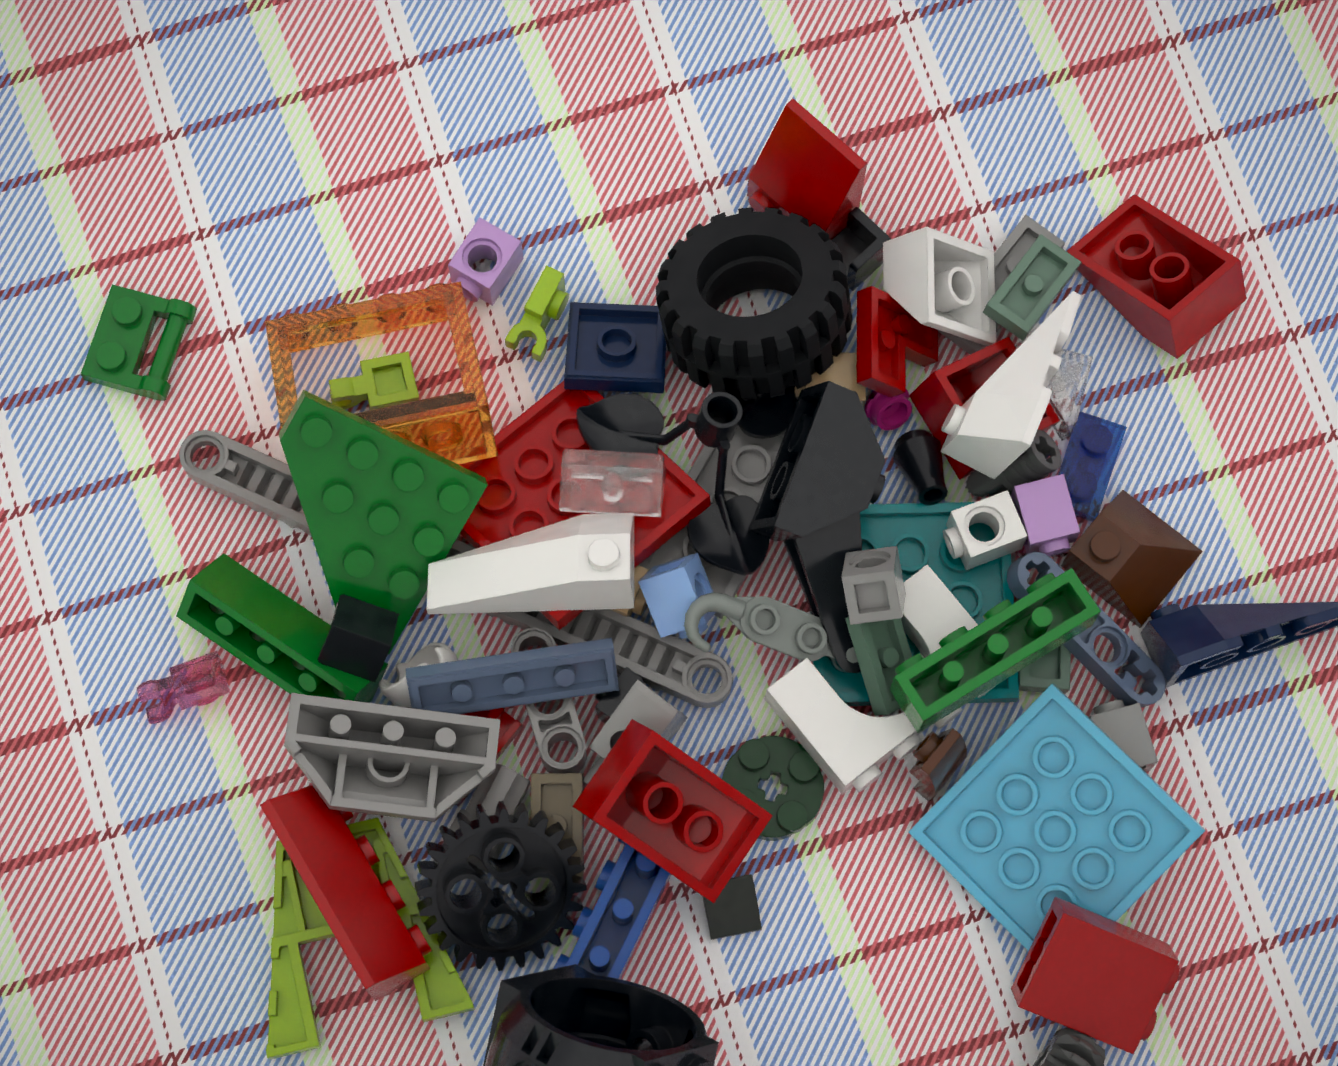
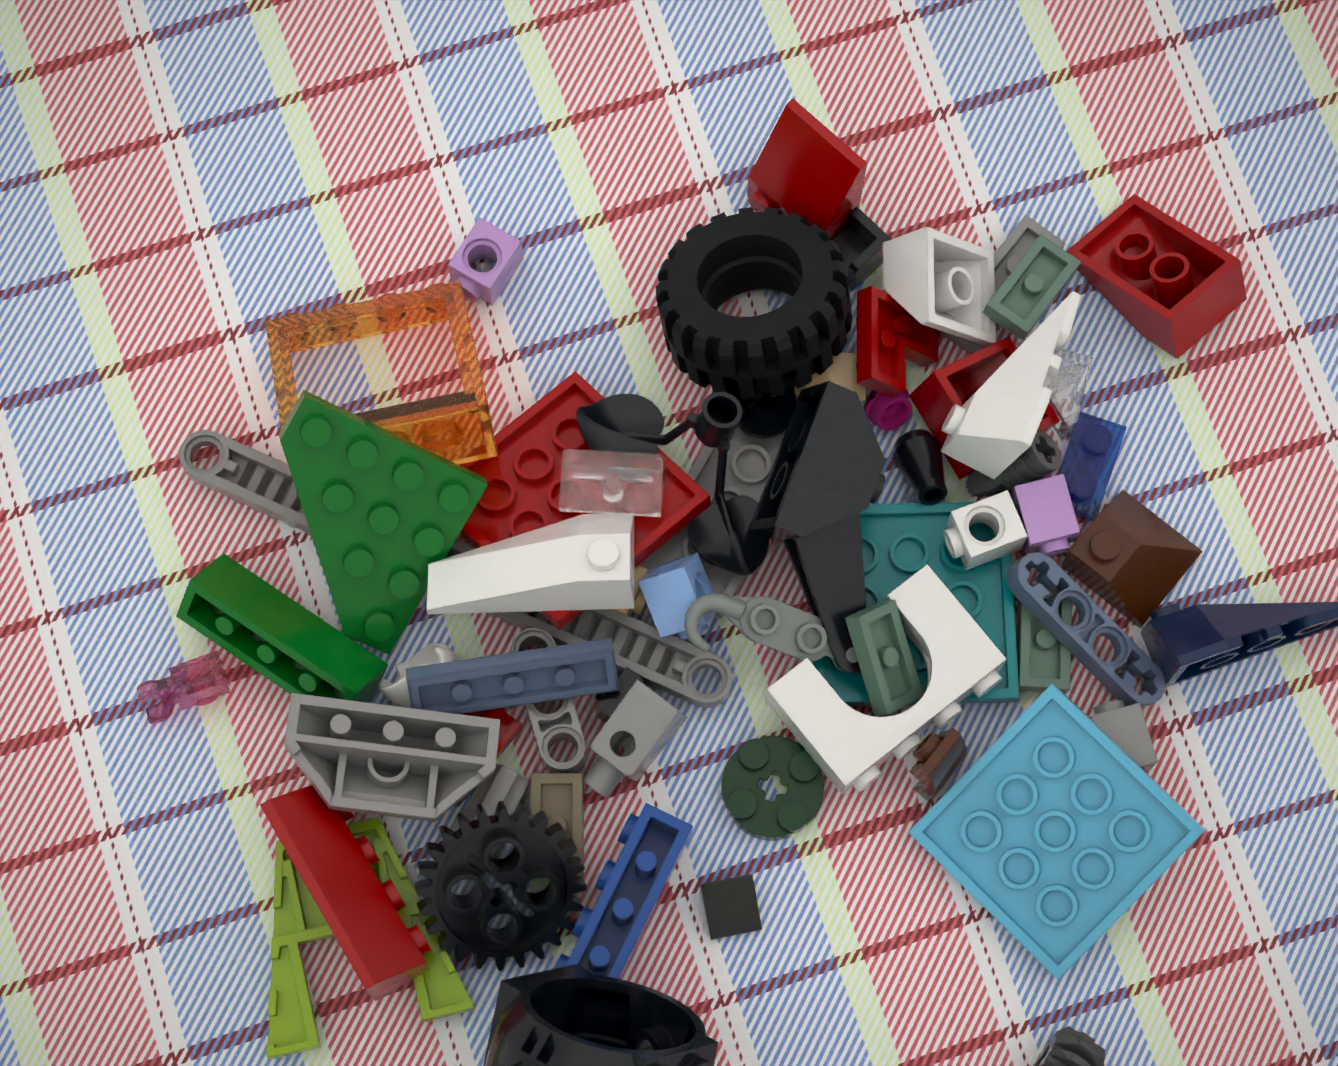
green plate [81,284,197,401] -> none
black panel [318,594,399,682] -> none
lime plate [328,351,419,413] -> none
lime plate [505,265,569,362] -> none
dark blue plate [564,302,667,393] -> none
red slope [572,719,773,903] -> none
light grey brick [841,546,906,625] -> none
green brick [889,568,1101,733] -> none
red brick [1011,896,1179,1054] -> none

